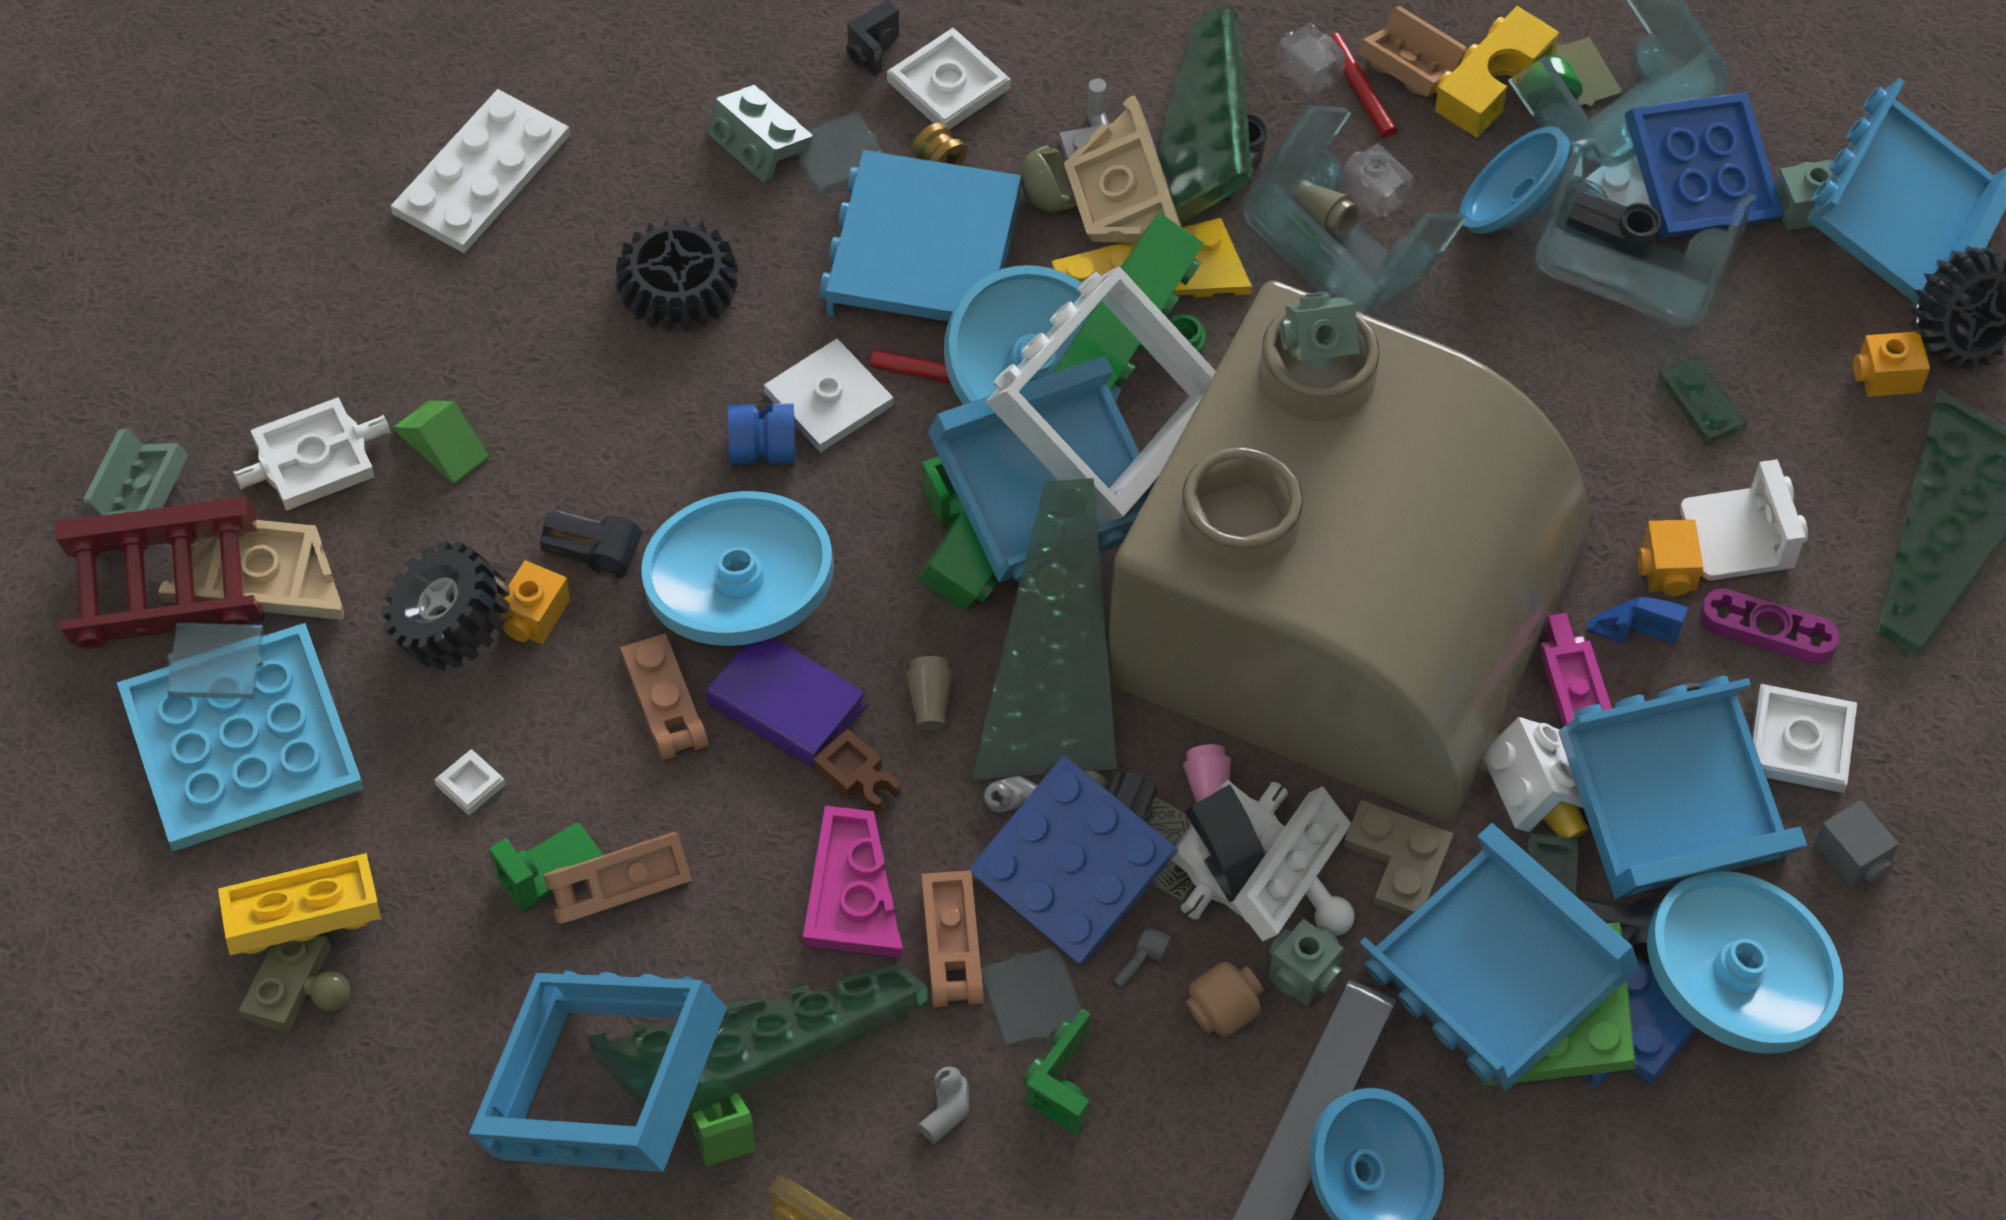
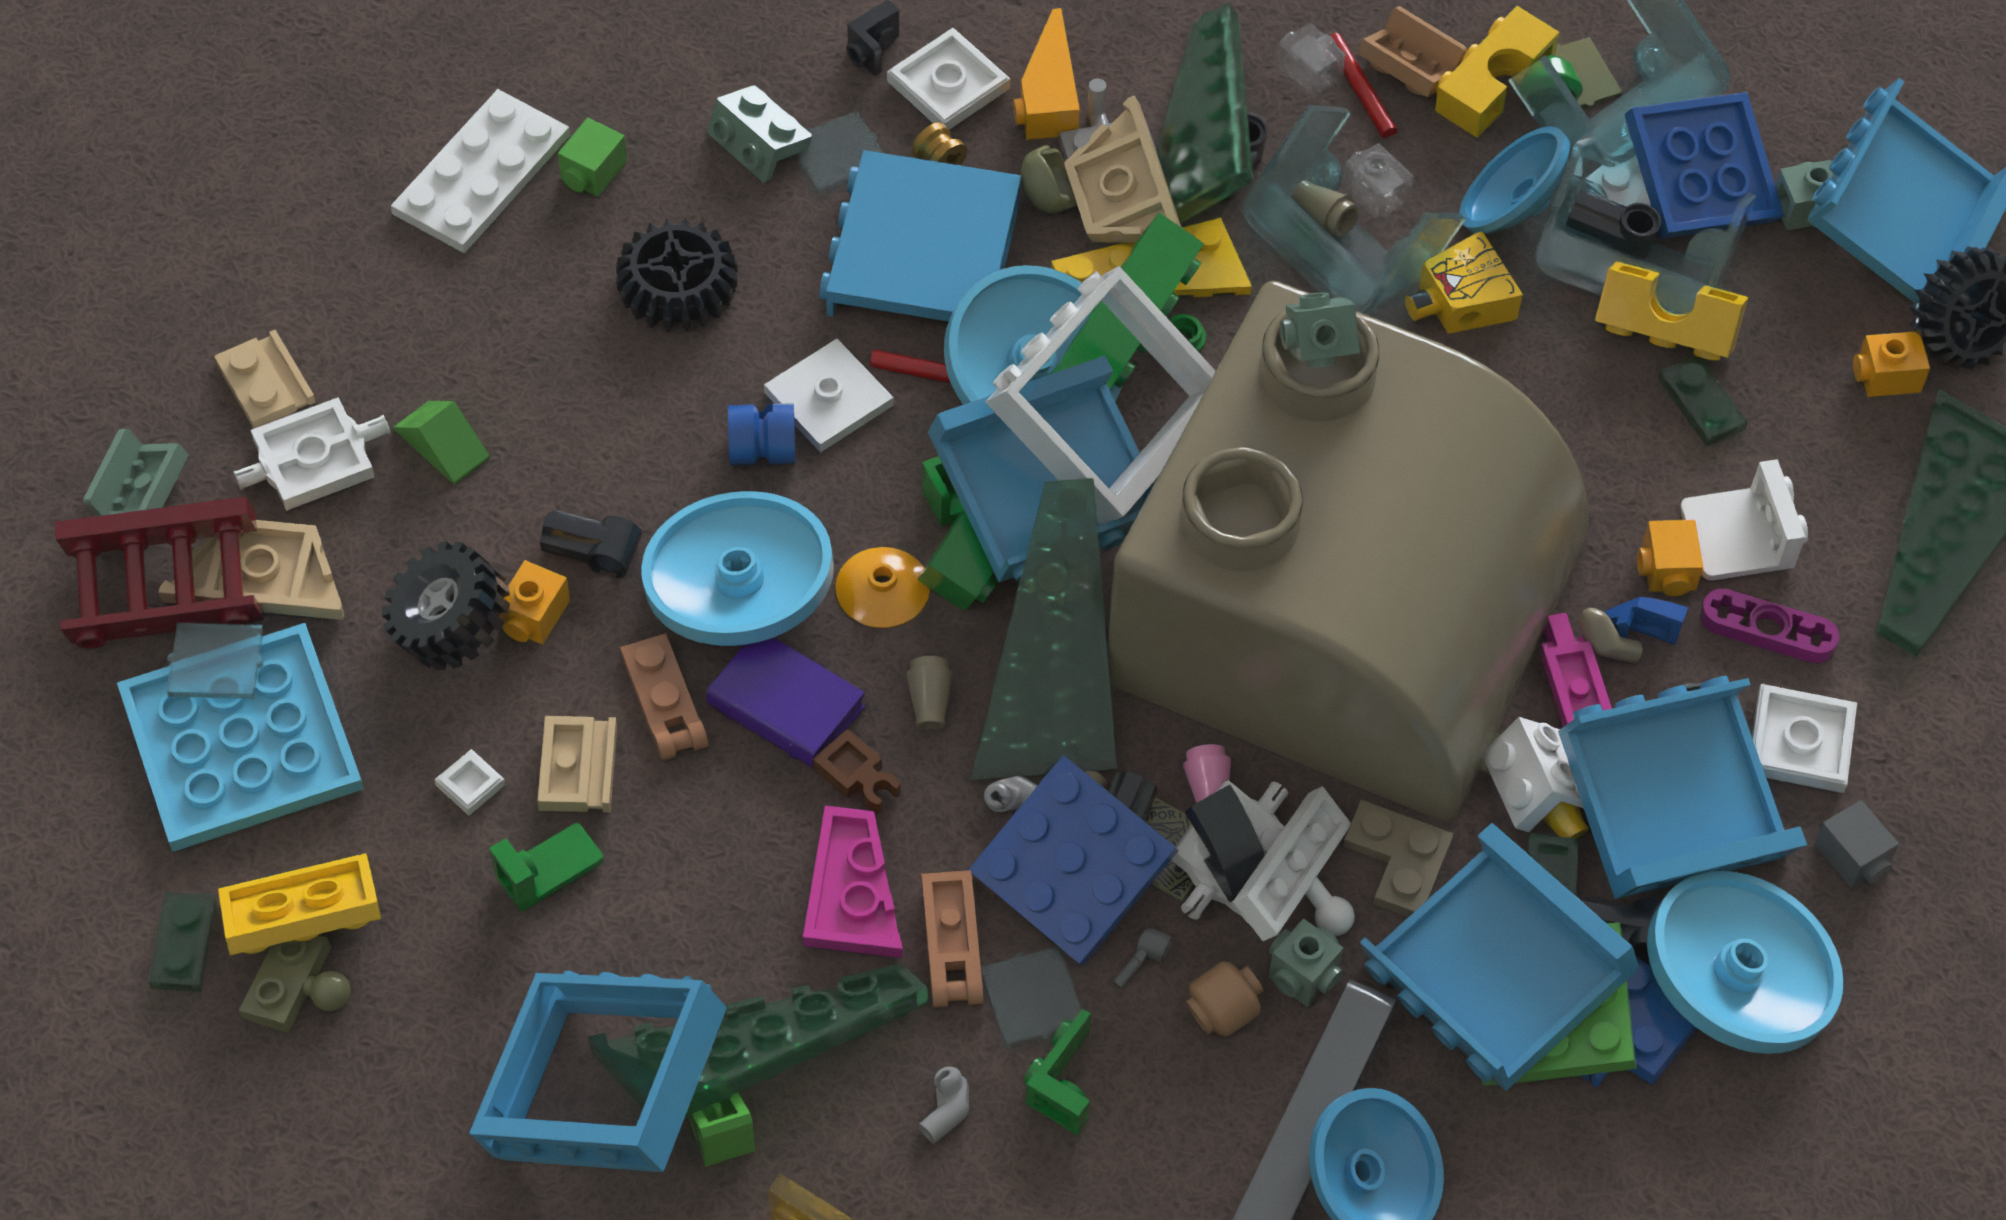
nougat plate [543,832,692,924] -> none
none -> clear green plate [148,892,217,992]
none -> tan plate [214,330,316,429]
none -> tan plate [537,716,617,813]
none -> bright green brick [558,117,627,197]
none -> light orange dish [835,547,930,628]
none -> light orange slope [1013,8,1080,140]
none -> yellow torso [1405,231,1523,334]
none -> dark tan arm [1578,608,1643,664]
none -> yellow arch [1595,261,1749,360]

